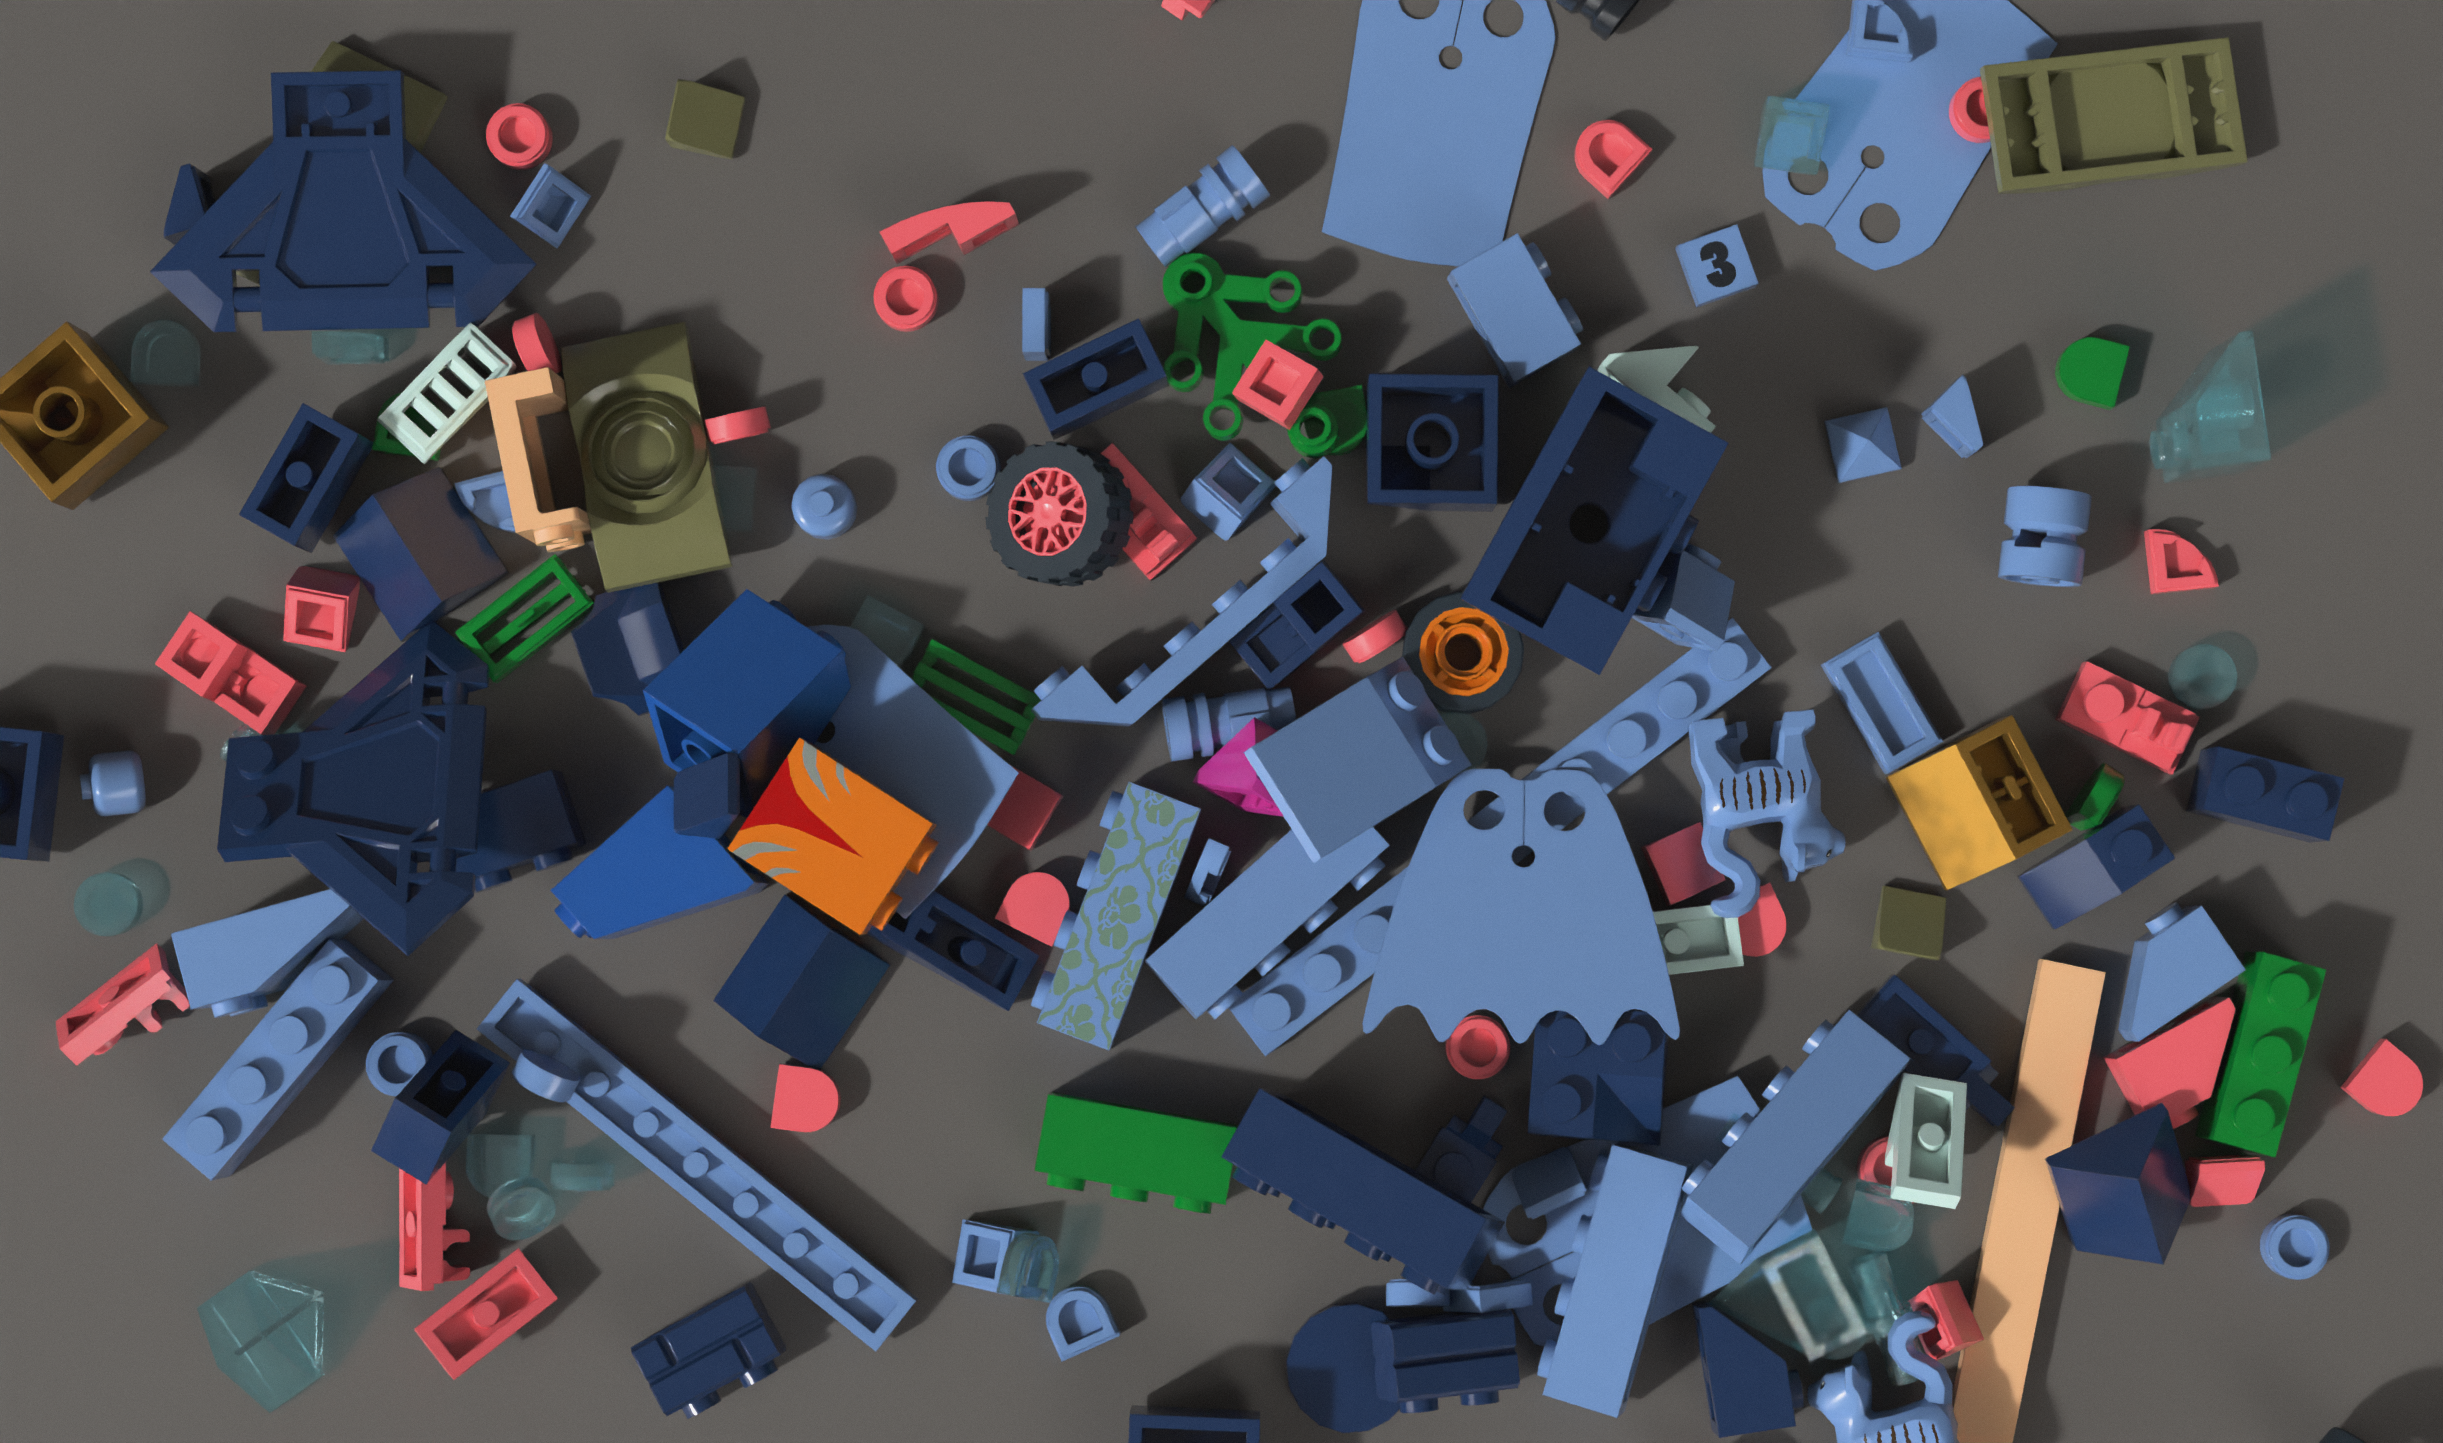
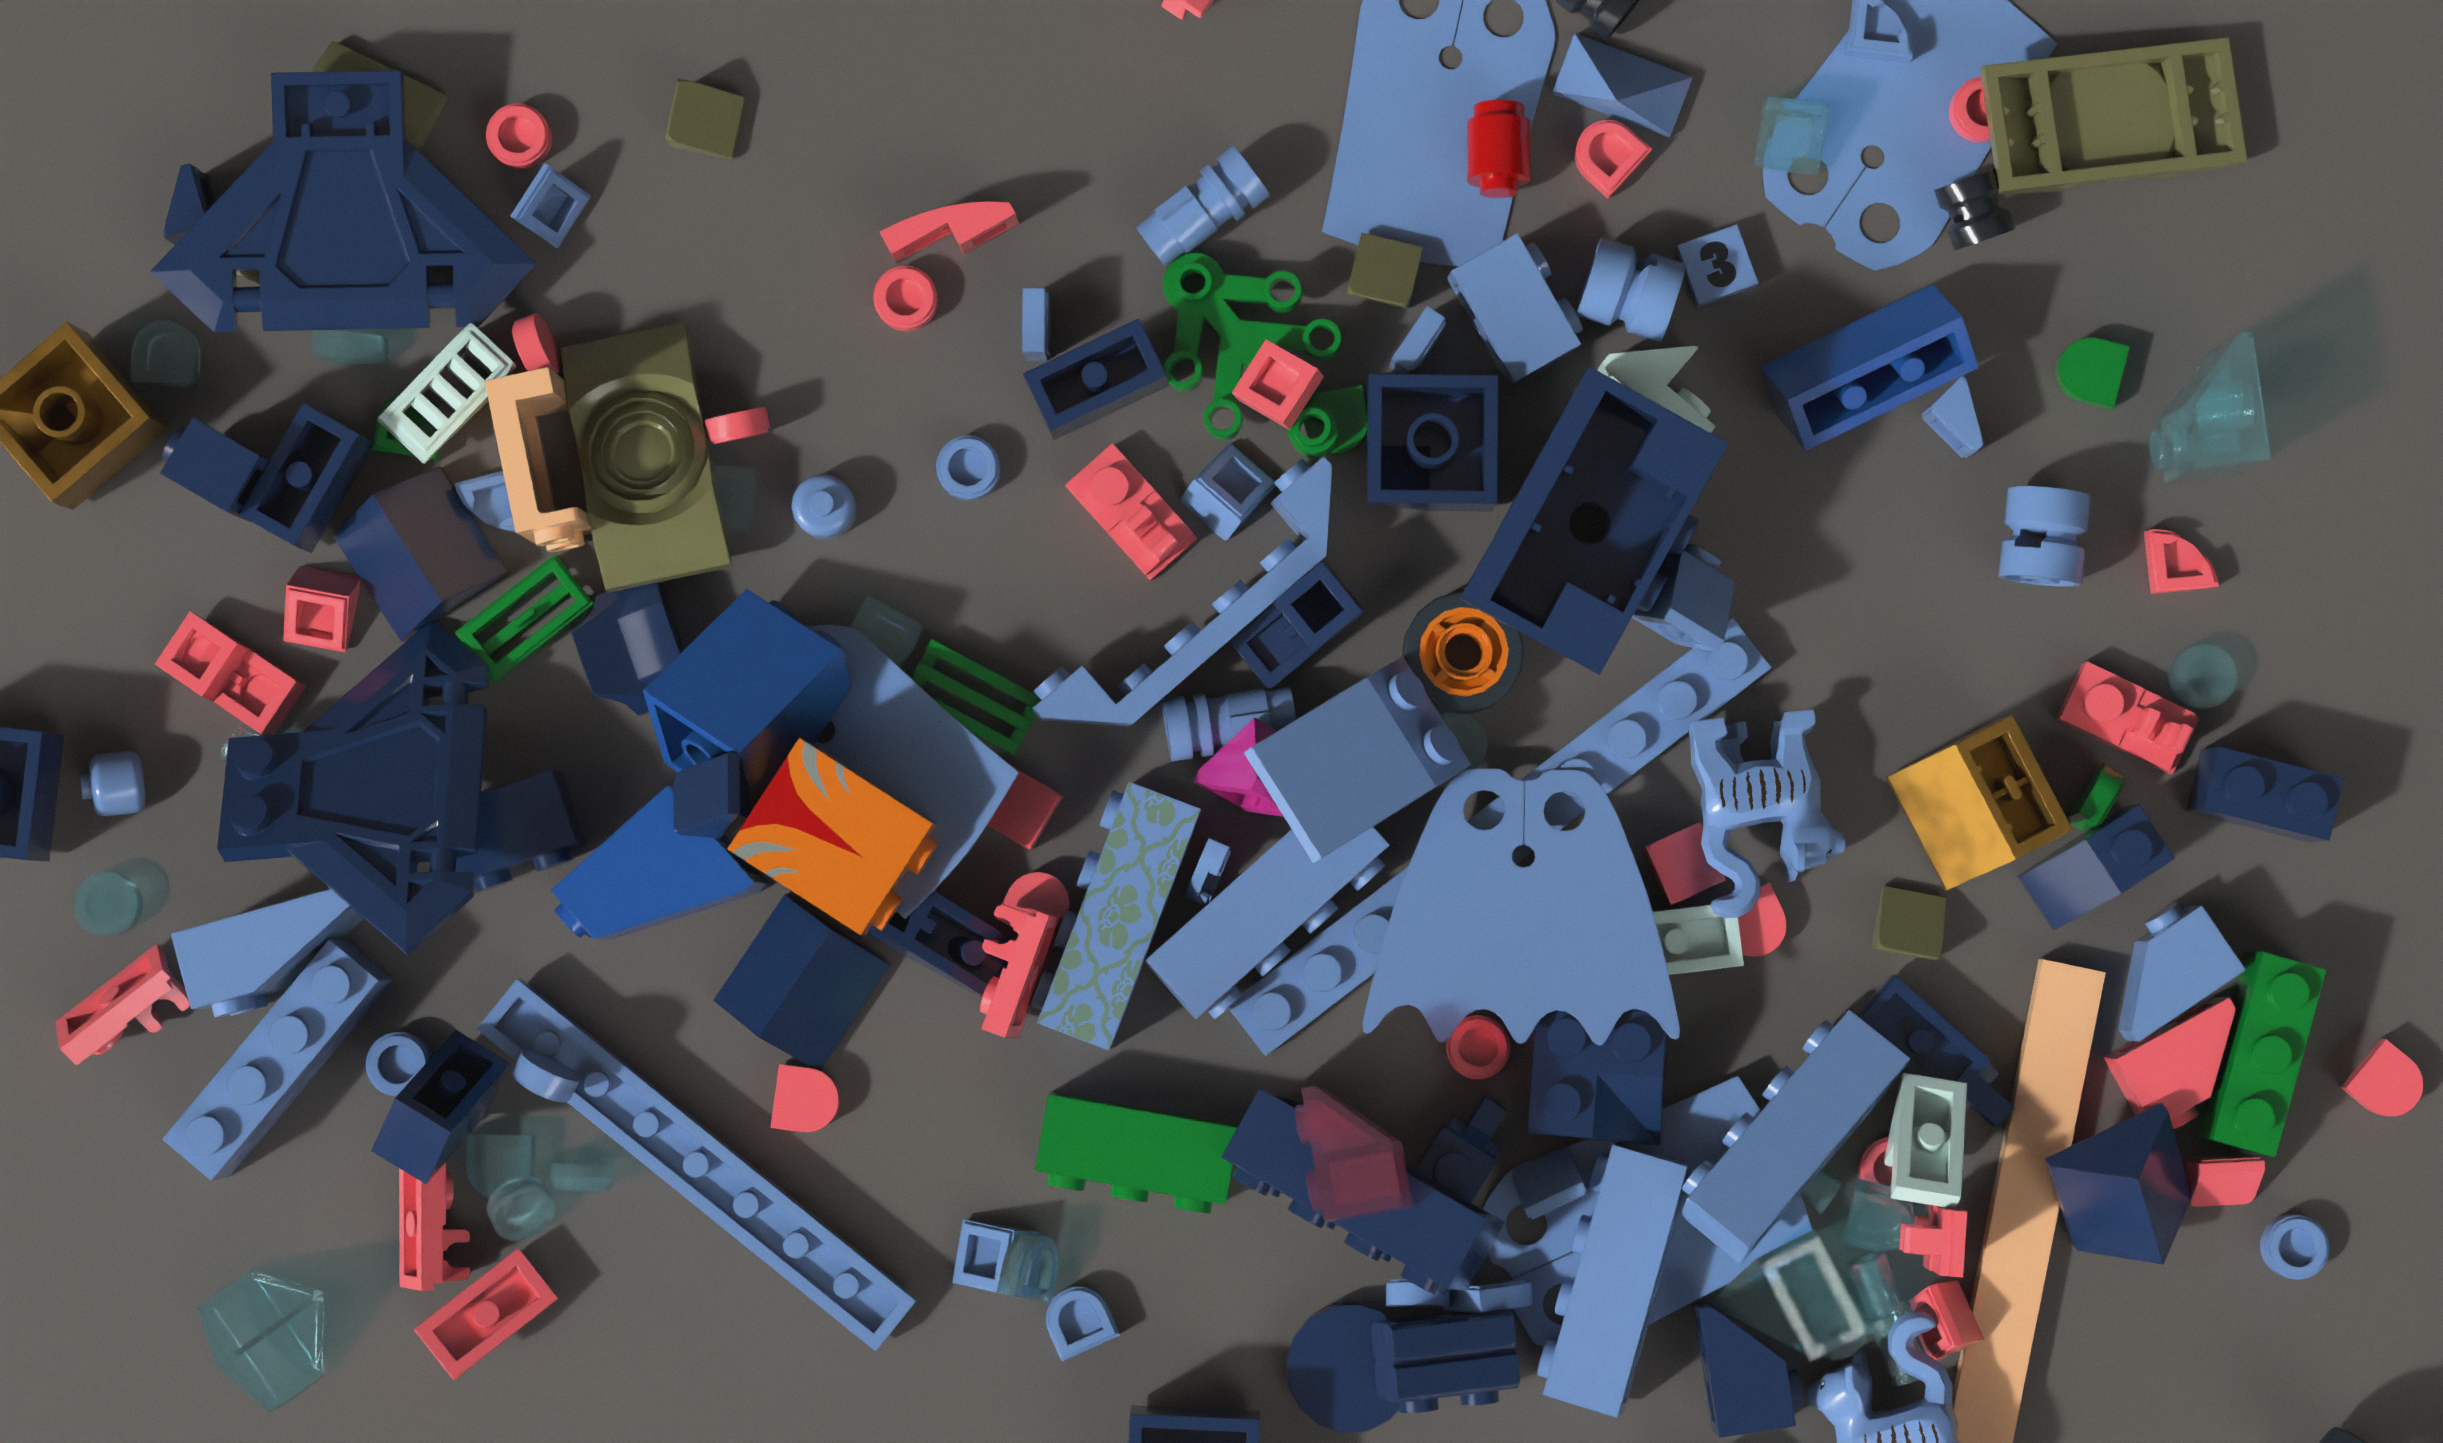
dark blue brick [631,1282,787,1419] -> none
black wheel [985,441,1134,587] -> none
coral tile [1342,610,1408,664] -> none
medium blue tile [1821,632,1943,774] -> none
medium blue slope [1824,407,1902,483] -> none
none -> dark blue brick [160,418,270,523]
none -> coral plate [980,905,1062,1038]
none -> clear pink slope [1295,1086,1413,1222]
none -> olive slope [1347,232,1423,309]
none -> medium blue tile [1389,306,1446,374]
none -> red brick [1467,100,1531,198]
none -> medium blue slope [1552,33,1693,138]
none -> medium blue wheel [1576,237,1686,343]
none -> blue brick [1760,284,1979,451]
none -> coral plate [1899,1204,1967,1278]
none -> black wheel [1934,169,2015,250]

